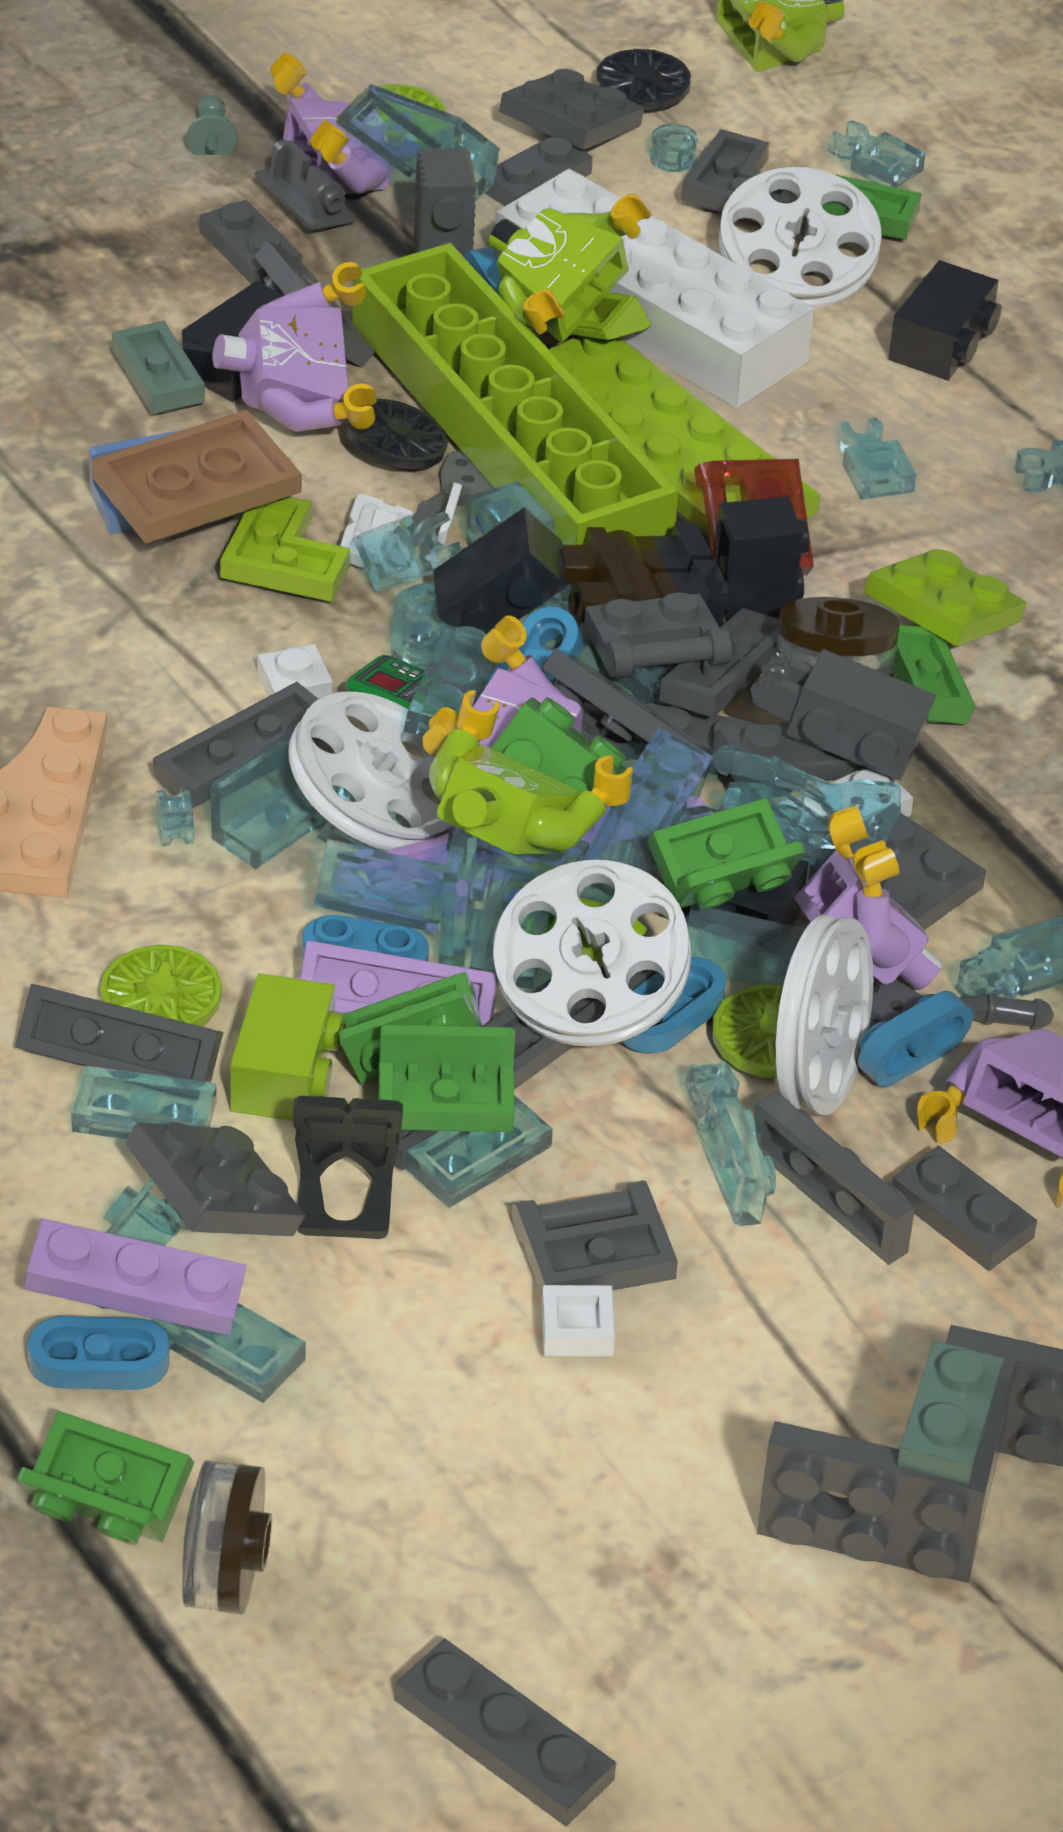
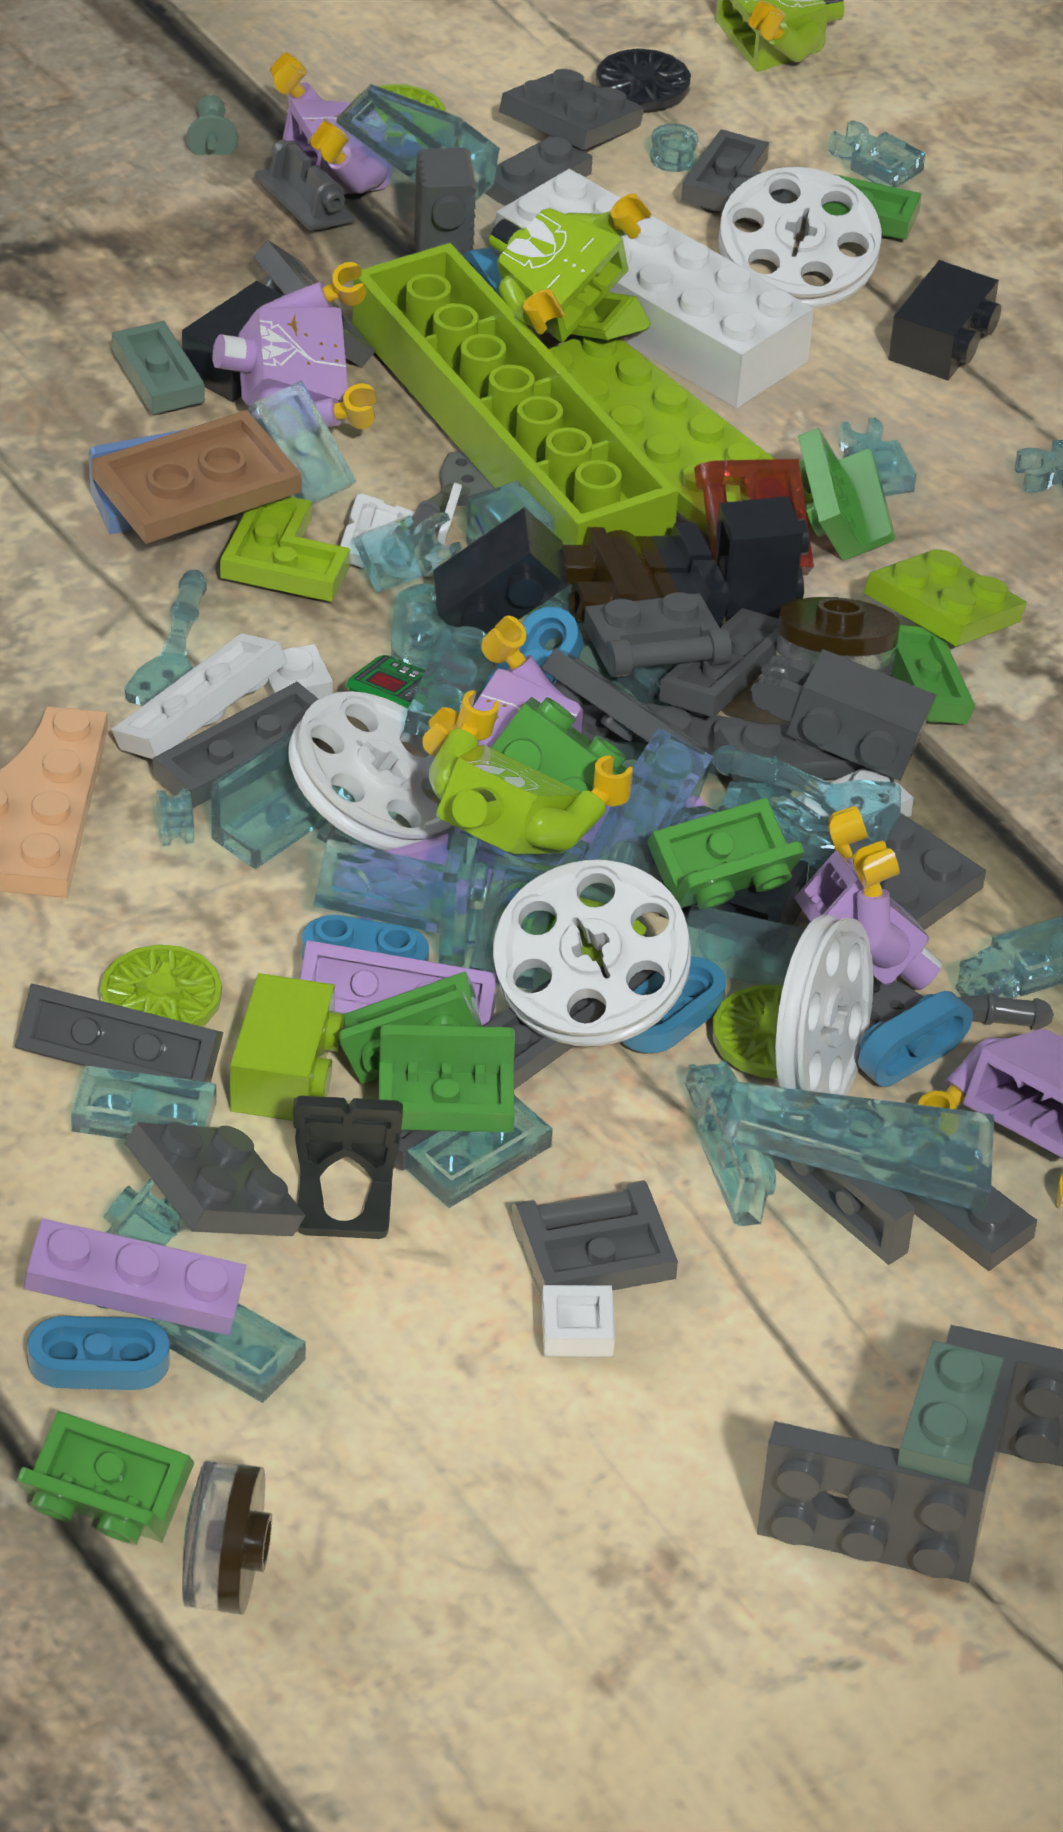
dark grey plate [200,199,302,285] -> none
black wheel [344,398,449,470] -> none
dark grey plate [395,1638,616,1827] -> none
none -> white plate [111,633,287,759]
none -> clear light blue piece [125,569,207,706]
none -> clear light blue plate [247,380,357,506]
none -> clear light blue wing [721,1081,994,1213]
none -> bright green bracket [796,427,895,561]

